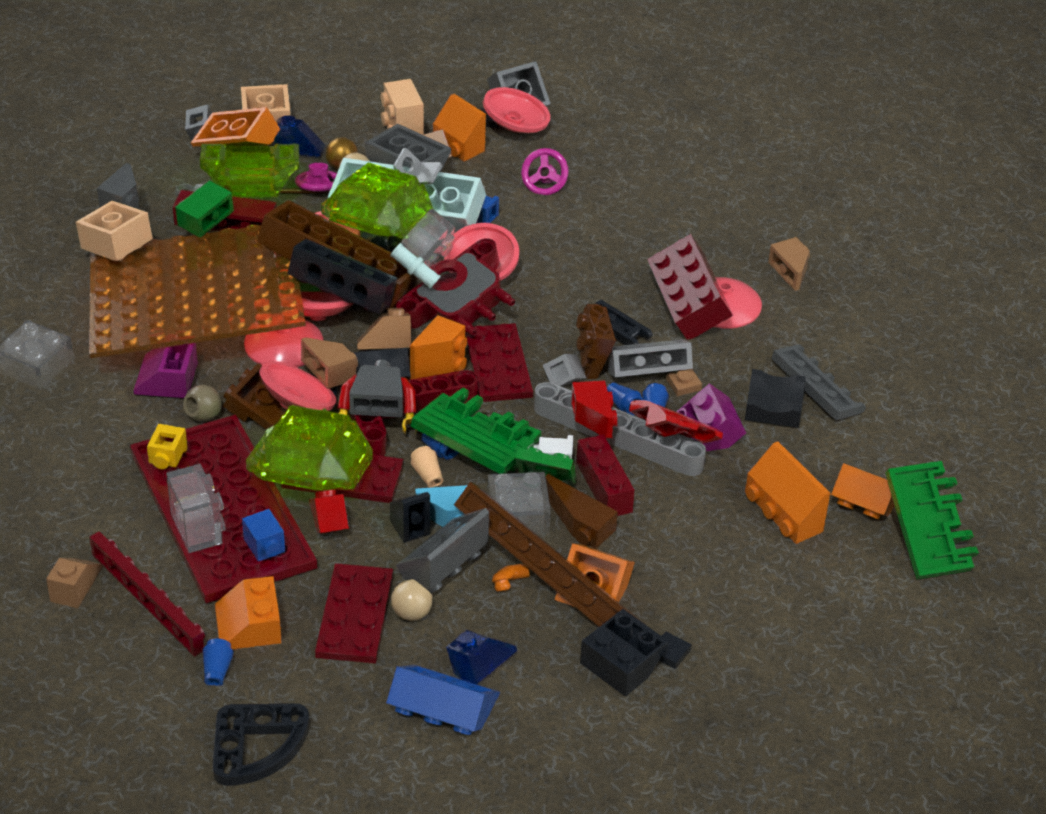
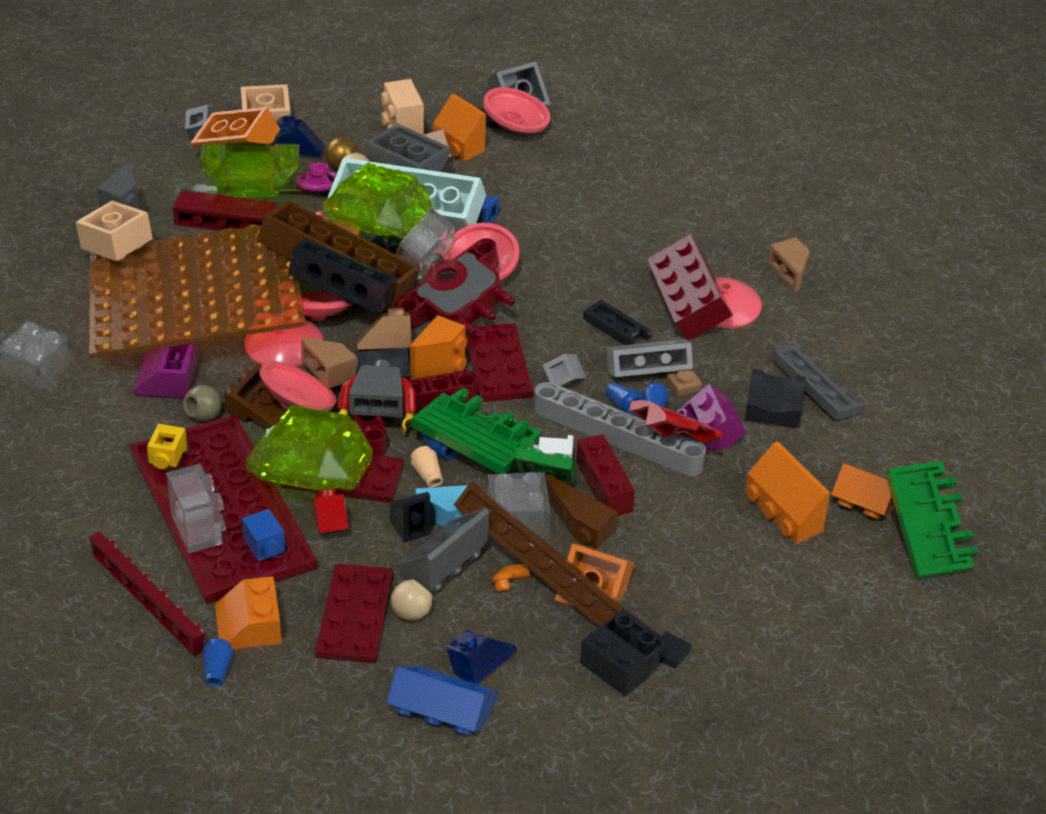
medium nougat slope [46,558,103,608] -> none
green brick [175,180,234,238] -> none
black beam [213,703,309,786] -> none
light aqua pin [390,243,441,289] -> none
light grey bracket [393,148,442,184] -> none
dark pink piece [521,148,568,195] -> none
red slope [571,380,617,438] -> none
reddish brown plate [576,303,616,379] -> none

